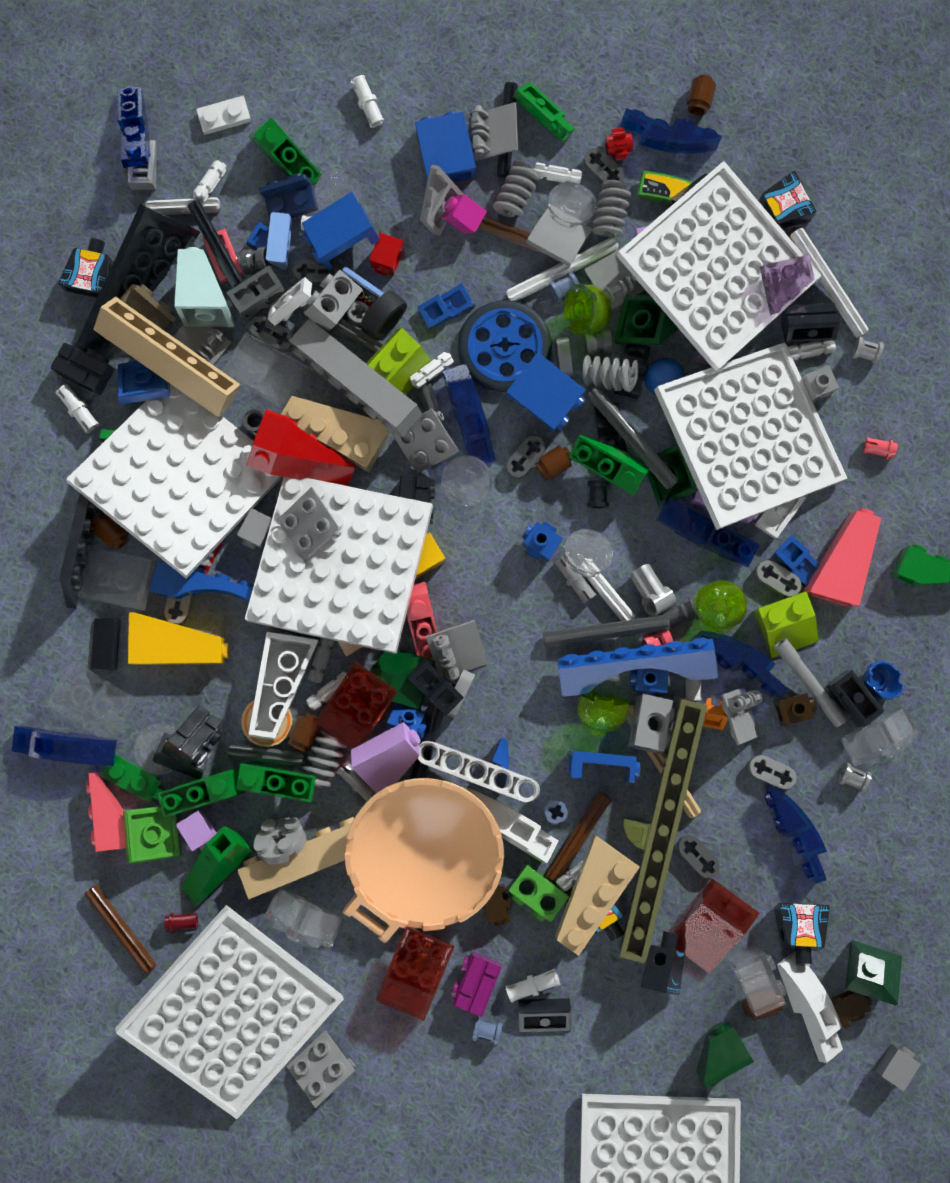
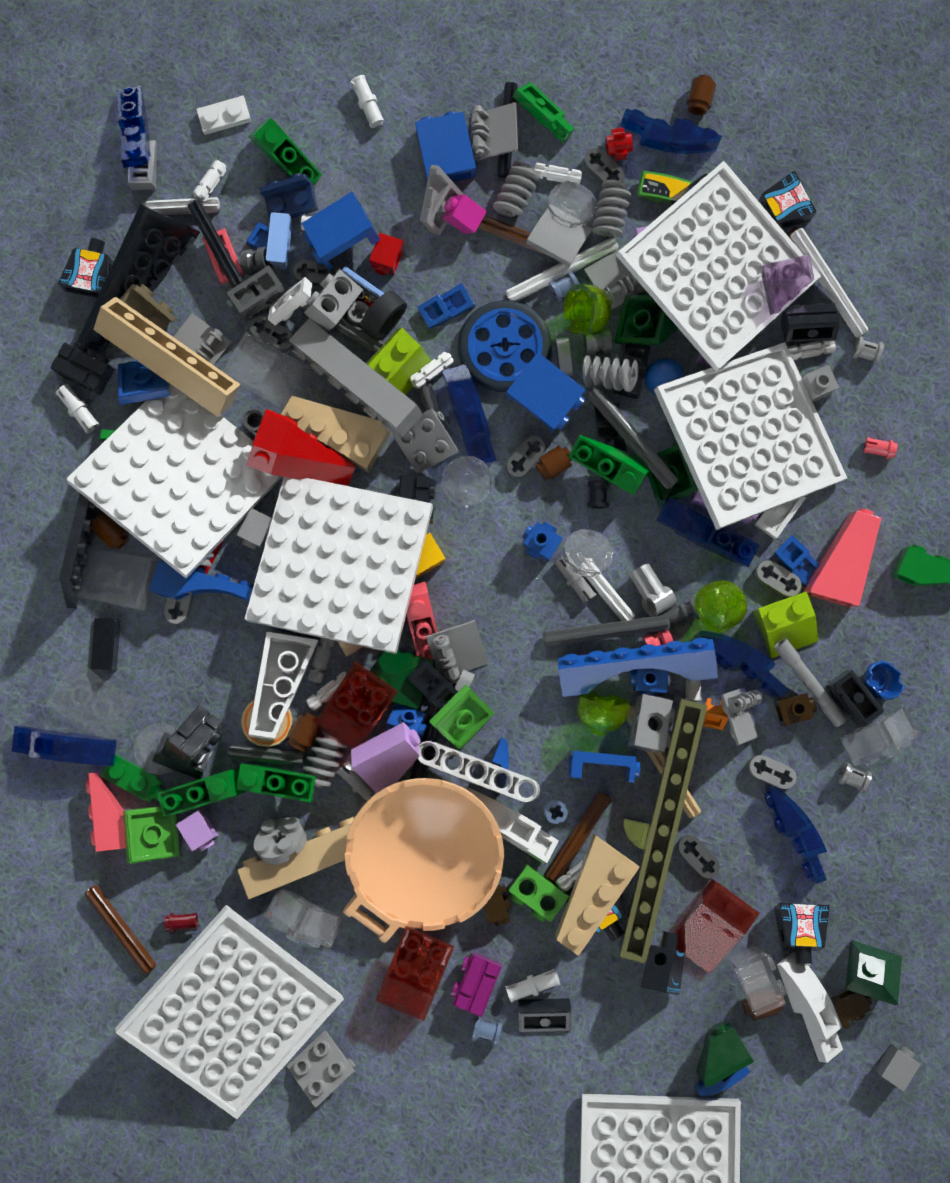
yellow slope [128,612,230,665] -> none
light aqua slope [175,247,235,327] -> none
green slope [182,826,253,906] -> none
light grey hinge [277,487,341,560] -> none
none -> bright green tile [429,684,495,750]
none -> blue slope [694,1066,751,1097]

